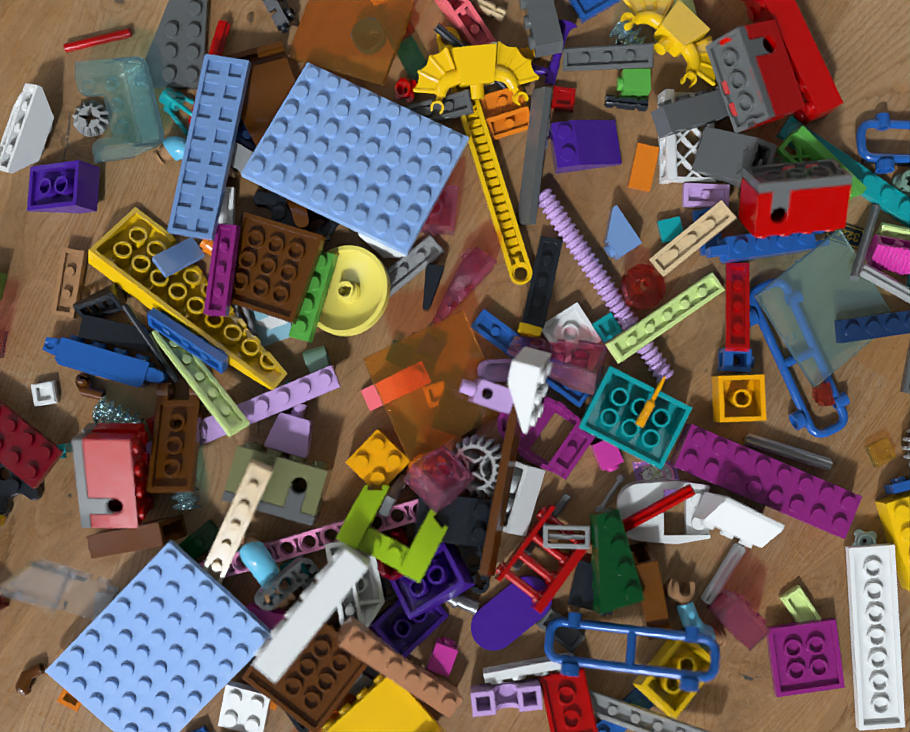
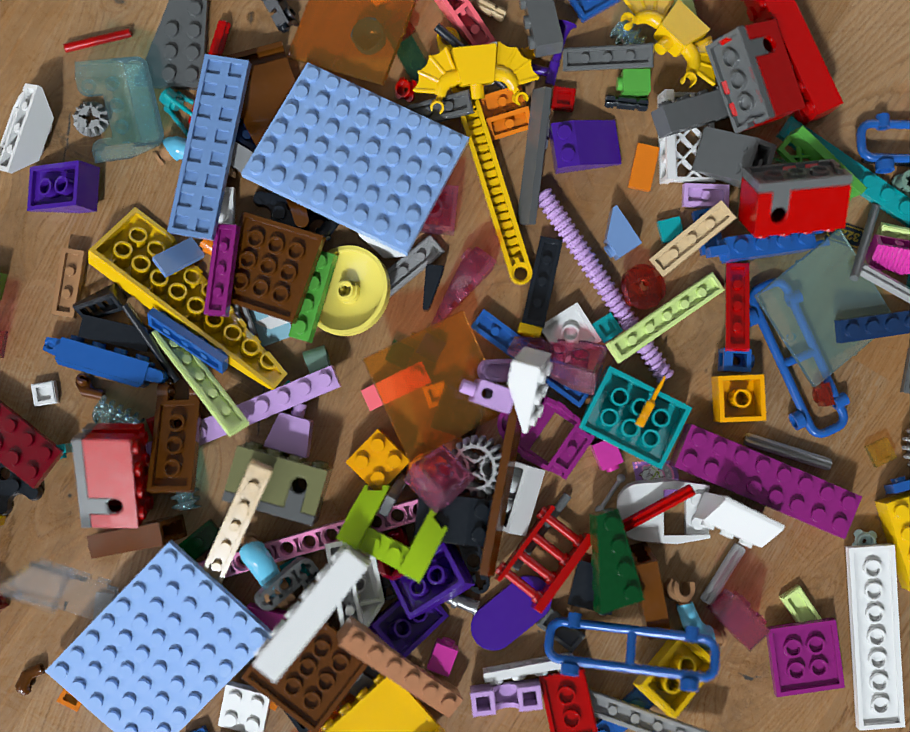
light grey tile [543,525,590,549] -> none

